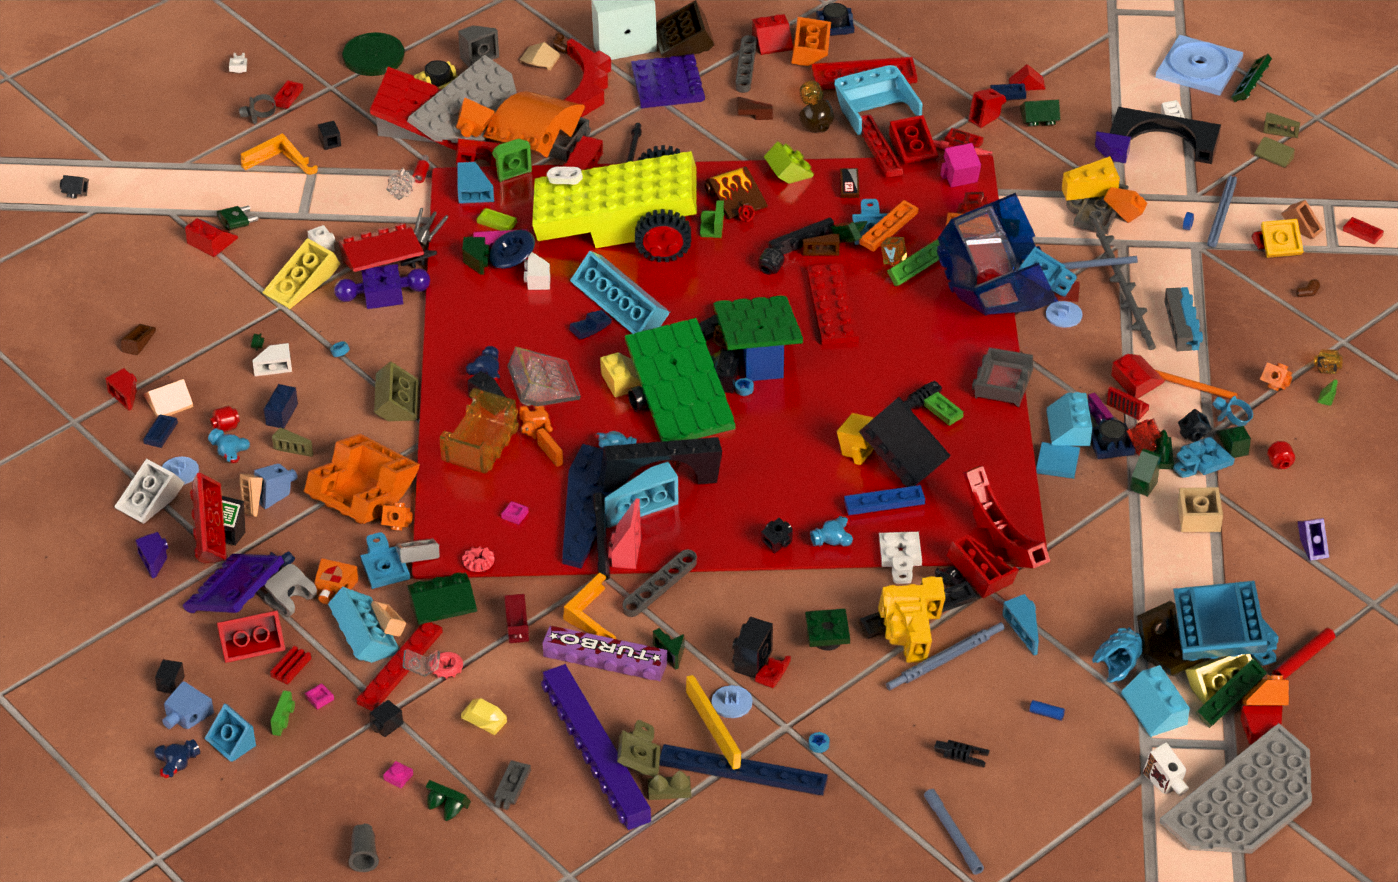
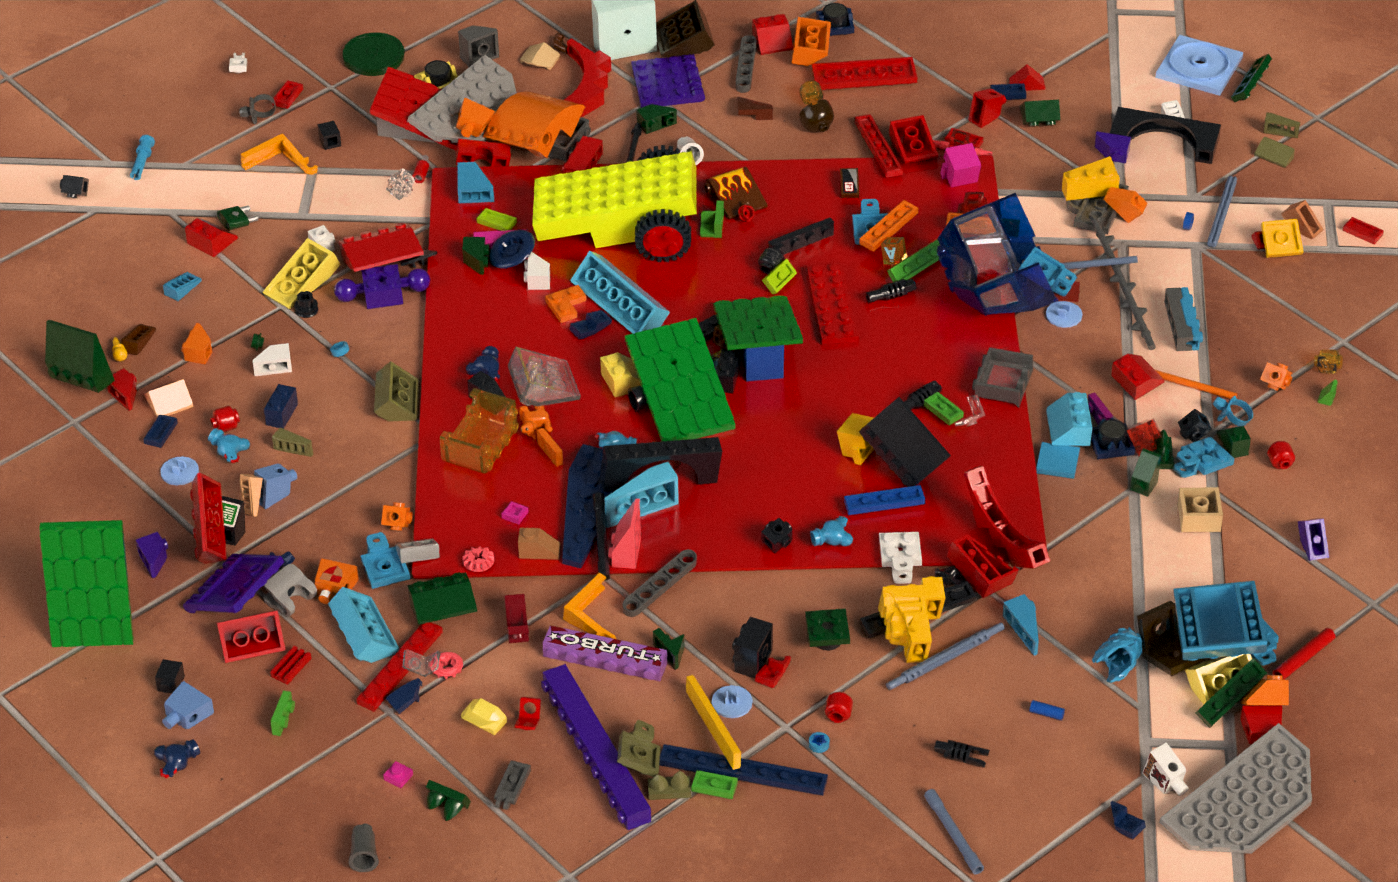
white slope [115,459,185,524] -> none
dark azure slope [204,703,256,762] -> none
orange slope [304,433,420,524] -> none
dark pink tile [305,683,334,710] -> none
black brick [369,700,403,737] -> none
light nougat slope [371,601,406,636] -> none
dark grey plant [414,208,448,246] -> none
bright green slope [493,139,532,182] -> none
white plate [547,167,583,185] -> none
dark azure tile [735,378,754,396] -> none
lime slope [764,141,814,184] -> none
reddish brown slope [803,234,840,256] -> none
dark green tile [831,221,867,243] -> none
medium azure windscreen [834,65,923,135] -> none
red panel [1107,386,1149,420] -> none
medium azure slope [1121,665,1190,737] -> none
reddish brown arm [1296,279,1320,297] -> none
none -> green piece [39,520,134,647]
none -> dark green slope [45,320,115,393]
none -> yellow bar [112,337,127,362]
none -> dark azure pin [130,135,155,180]
none -> dark azure slope [163,272,202,301]
none -> orange slope [181,323,212,365]
none -> black piece [294,291,319,318]
none -> dark blue slope [386,678,423,714]
none -> red bracket [515,697,541,730]
none -> medium nougat slope [518,528,560,560]
none -> orange plate [545,285,586,323]
none -> dark green slope [636,104,677,134]
none -> white plant [677,136,704,165]
none -> bright green plate [691,770,738,799]
none -> lime plate [762,259,797,295]
none -> red head [825,692,853,723]
none -> black hinge [866,279,917,303]
none -> clear bracket [955,394,985,426]
none -> dark blue slope [1110,801,1146,840]

